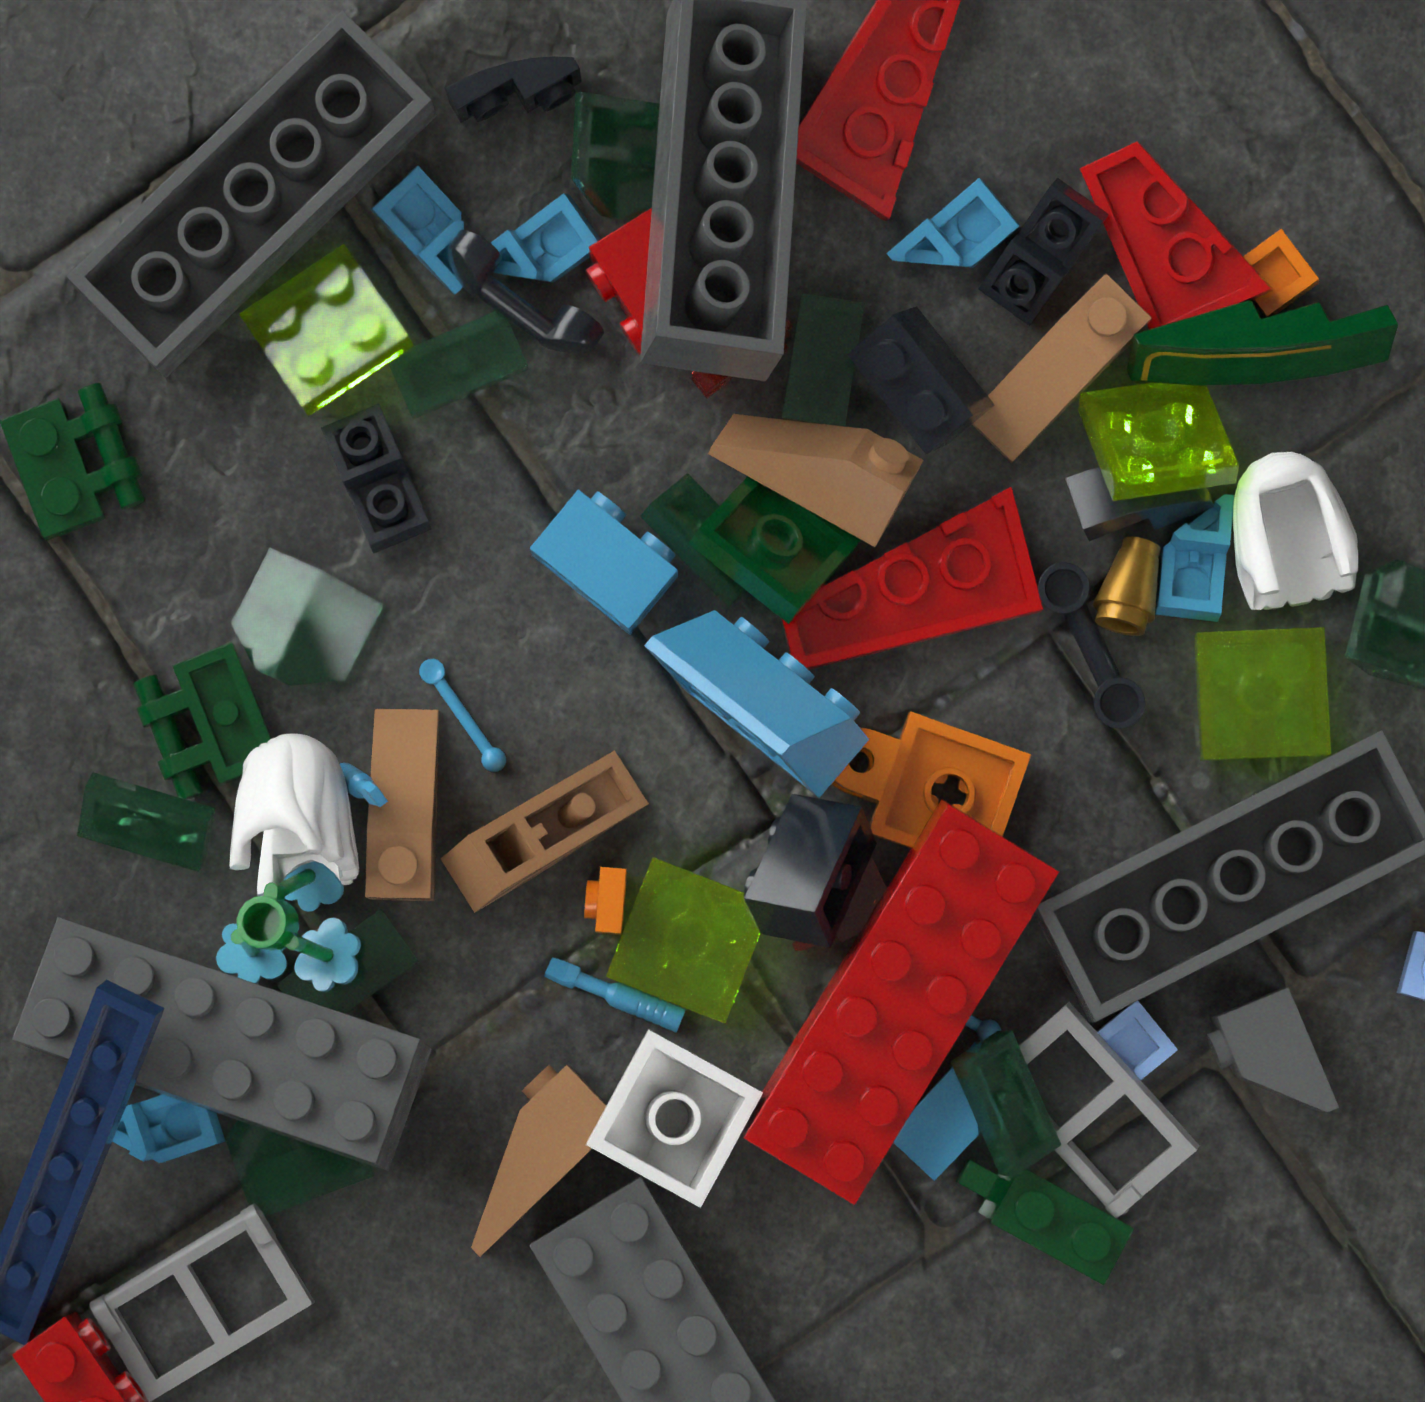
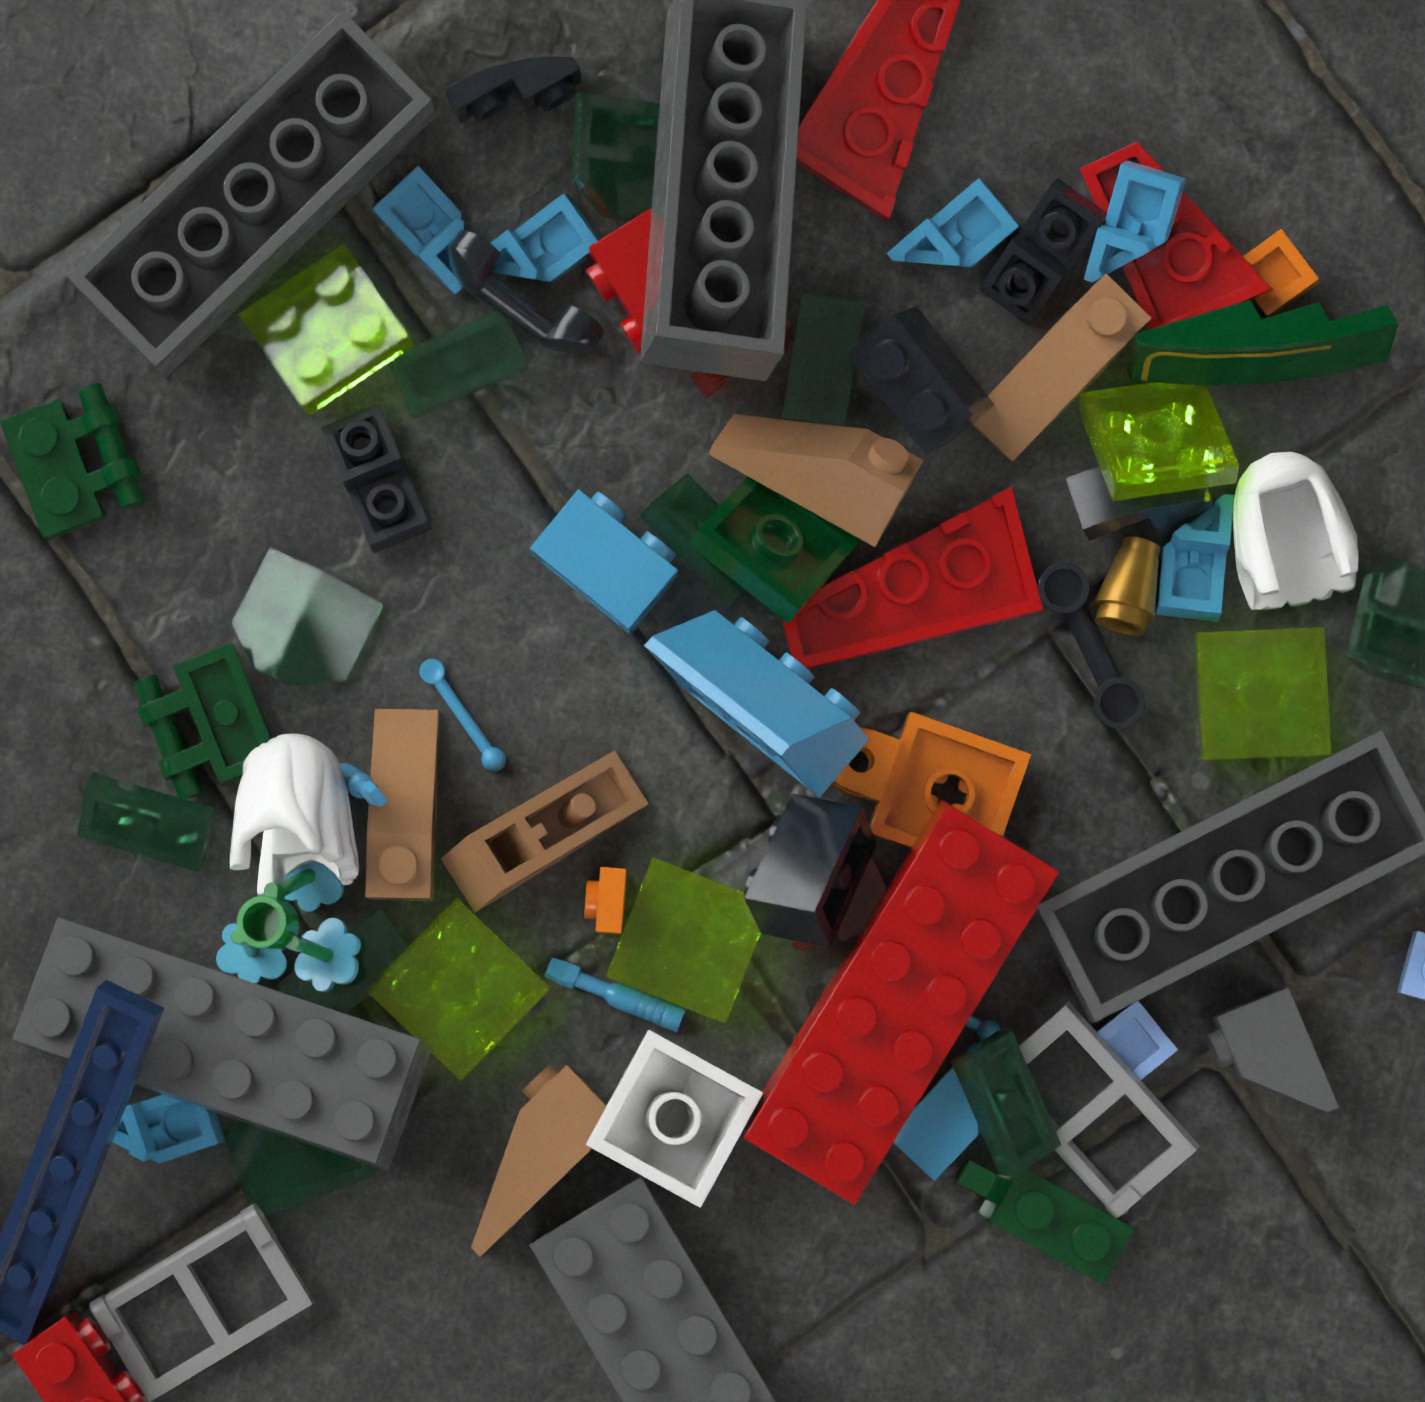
none -> clear neon green plate [367,897,551,1081]
none -> dark azure slope [1084,160,1187,282]

